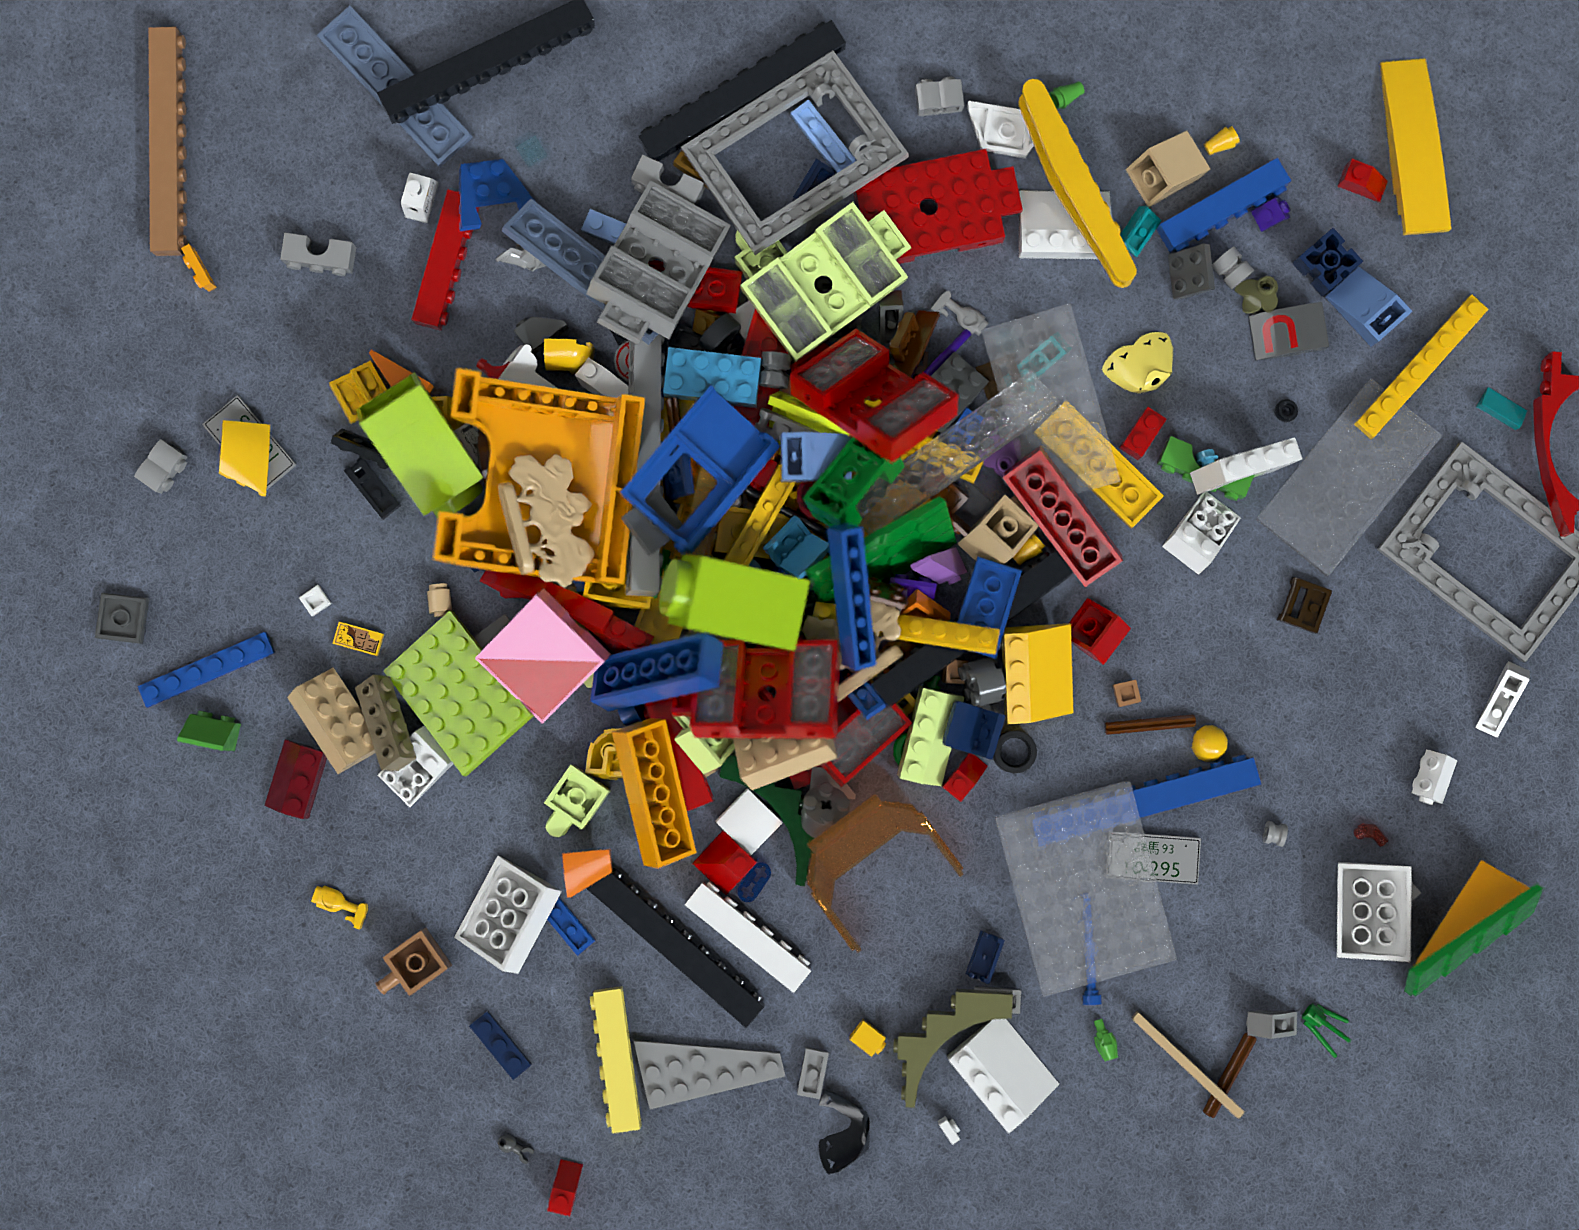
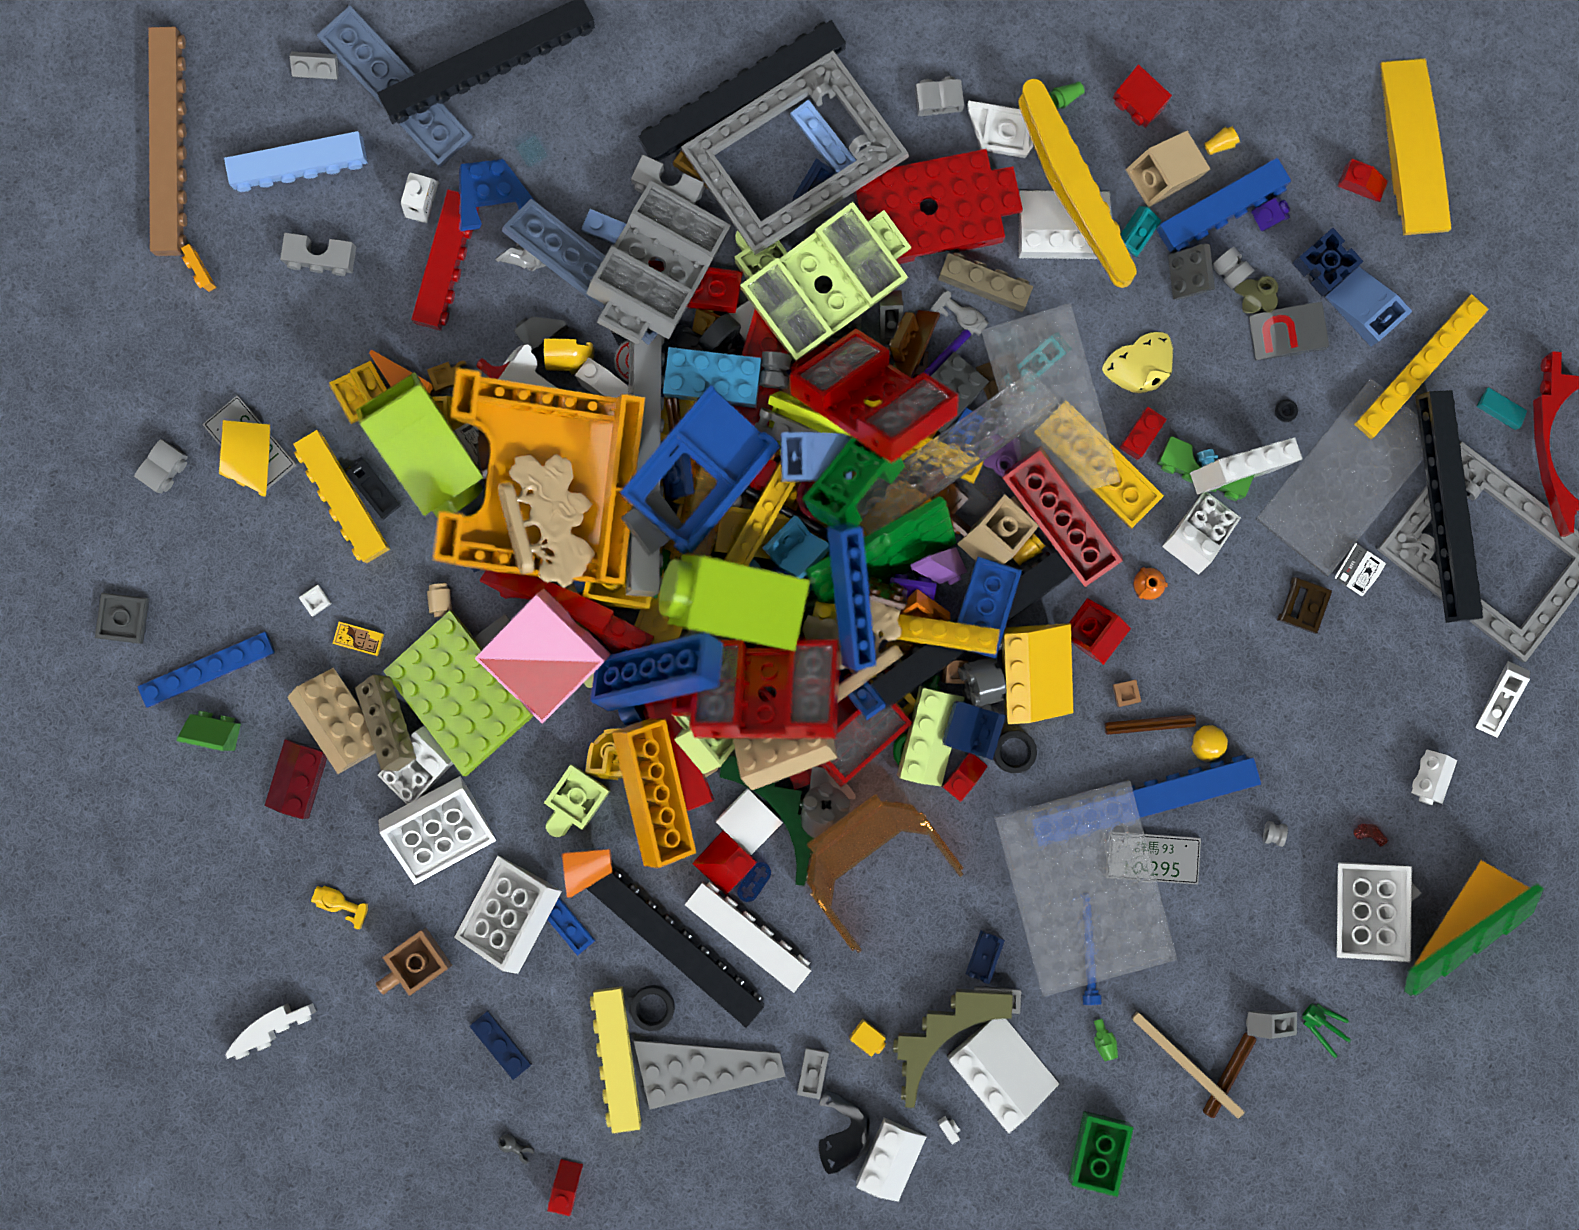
black plate [330,428,389,469] -> none
none -> light blue brick [224,131,367,192]
none -> white slope [226,1003,316,1060]
none -> light grey plate [290,52,339,79]
none -> yellow brick [293,430,390,563]
none -> white slope [379,776,496,885]
none -> pearl gold plate [427,361,467,392]
none -> black tyre [630,985,675,1032]
none -> white slope [856,1118,926,1201]
none -> dark tan brick [938,253,1033,312]
none -> green brick [1068,1111,1134,1197]
none -> red slope [1113,64,1172,128]
none -> orange piece [1133,567,1168,600]
none -> sticker [1335,543,1386,596]
none -> black brick [1415,390,1483,623]

